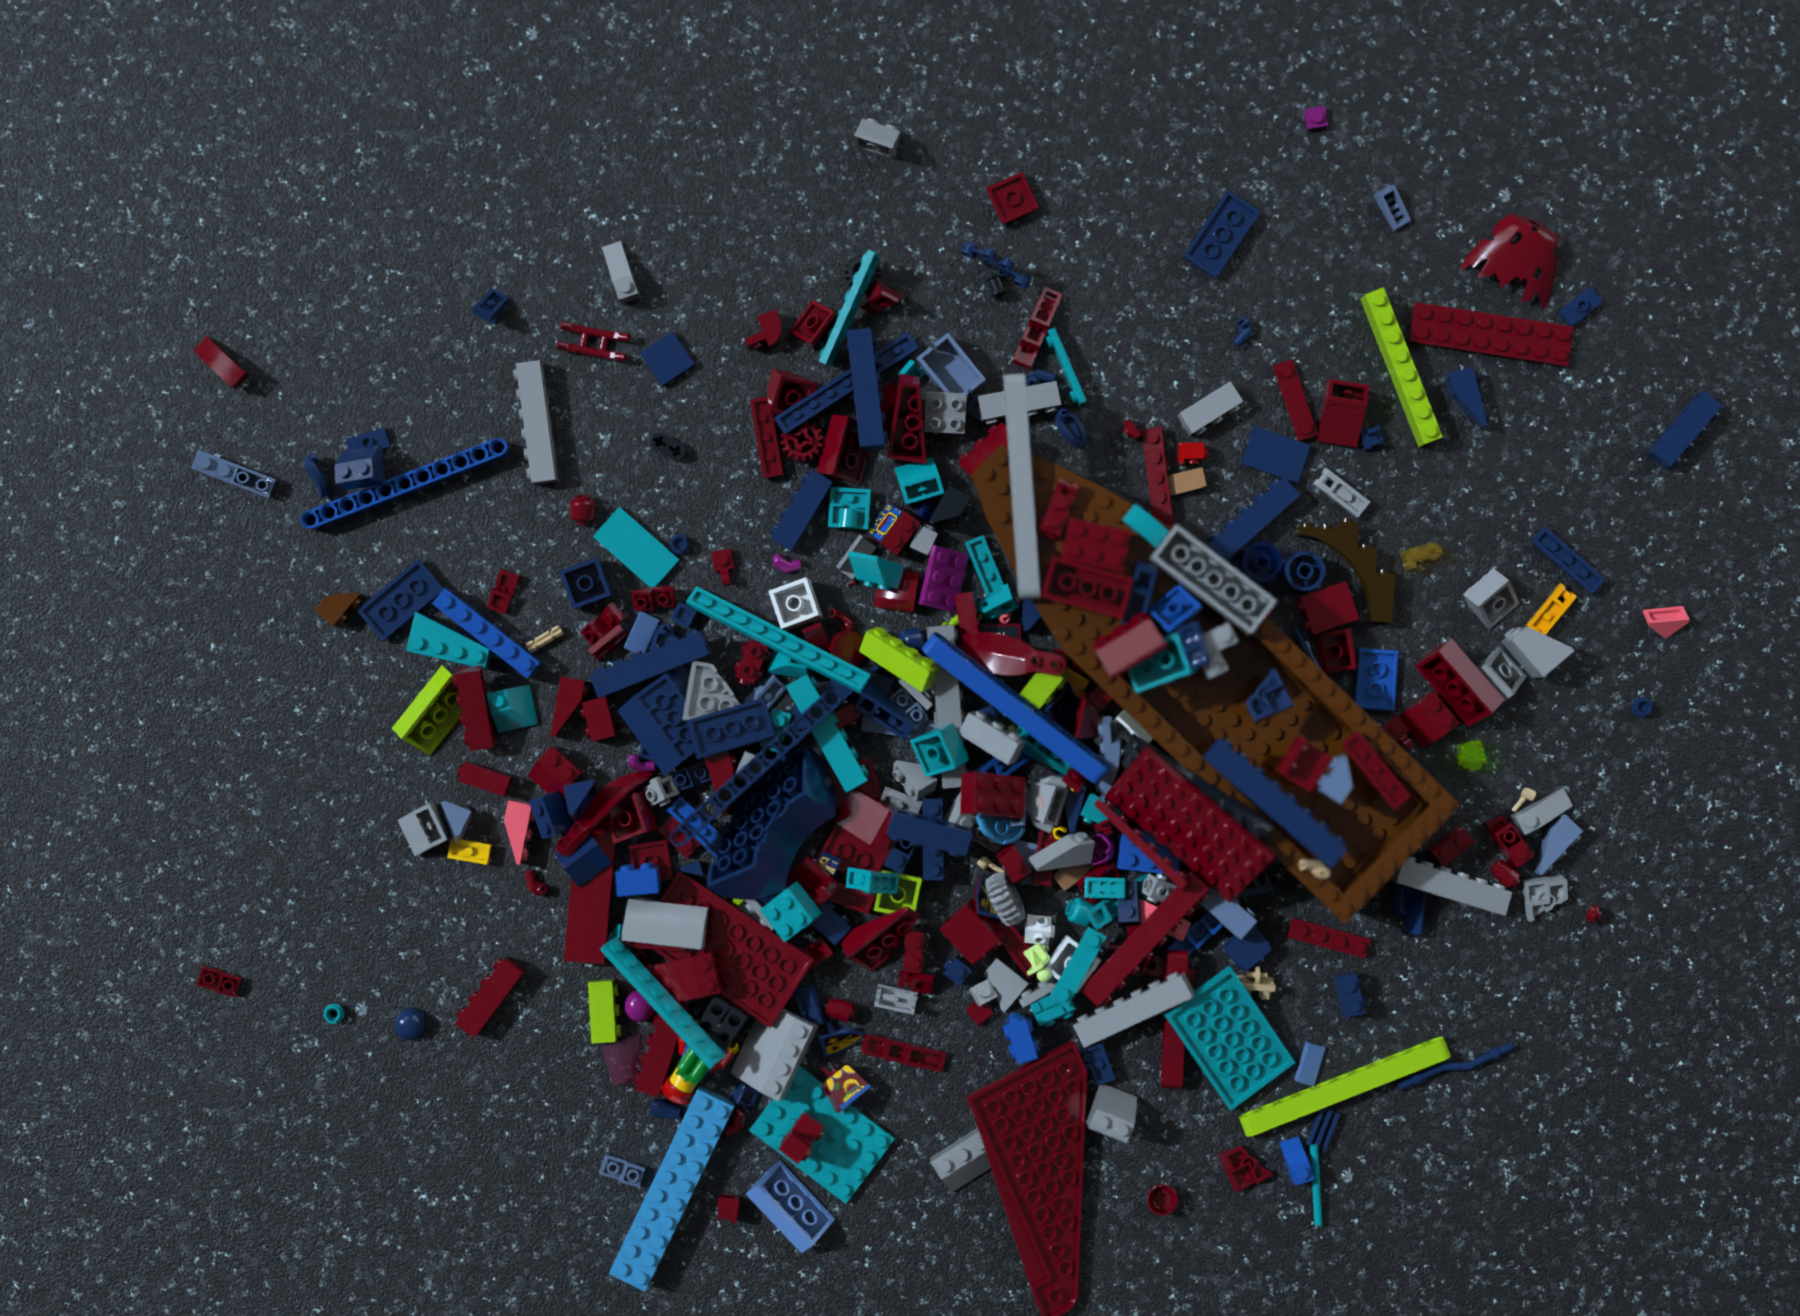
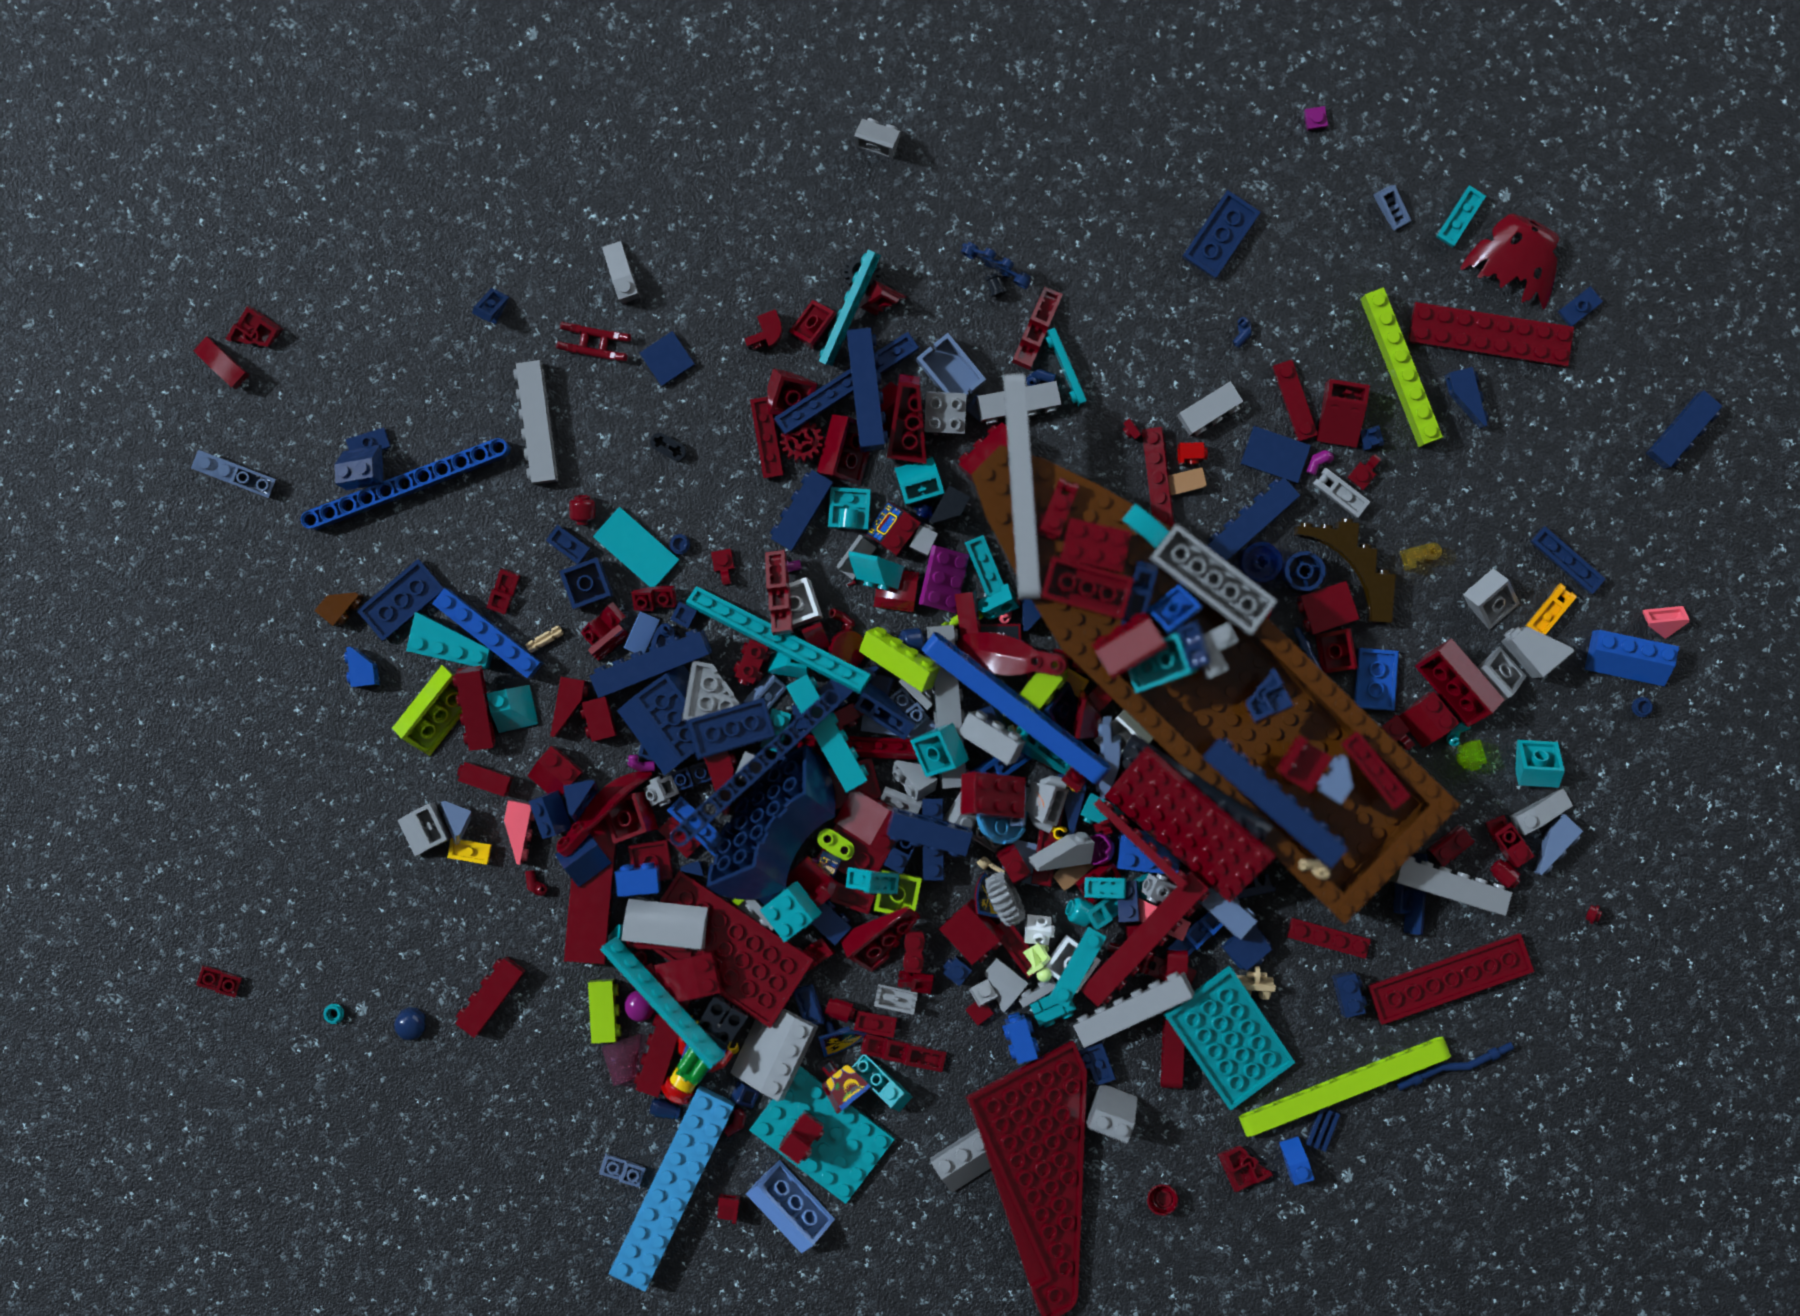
dark blue arm [304,453,328,499] -> none
teal plate [898,359,925,379] -> none
dark red plate [986,172,1039,226] -> none
dark blue arm [1055,408,1087,449] -> none
medium blue slope [1294,1041,1326,1086] -> none
teal bar [1310,1144,1323,1226] -> none
tan hand [1512,788,1536,812] -> none
light grey slope [1522,875,1568,922] -> none
none -> dark red slope [225,306,283,347]
none -> blue slope [344,647,380,688]
none -> dark blue plate [546,525,590,564]
none -> dark red slope [765,550,793,636]
none -> dark red plate [798,734,918,760]
none -> lime plate [817,828,855,860]
none -> teal slope [851,1054,913,1112]
none -> dark red plate [854,1010,897,1038]
none -> magenta arm [1306,450,1334,475]
none -> dark red plate [1347,454,1381,490]
none -> dark red plate [1367,933,1534,1025]
none -> teal plate [1436,185,1486,248]
none -> teal arm [1446,722,1471,746]
none -> teal slope [1515,740,1565,788]
none -> blue slope [1585,630,1679,686]

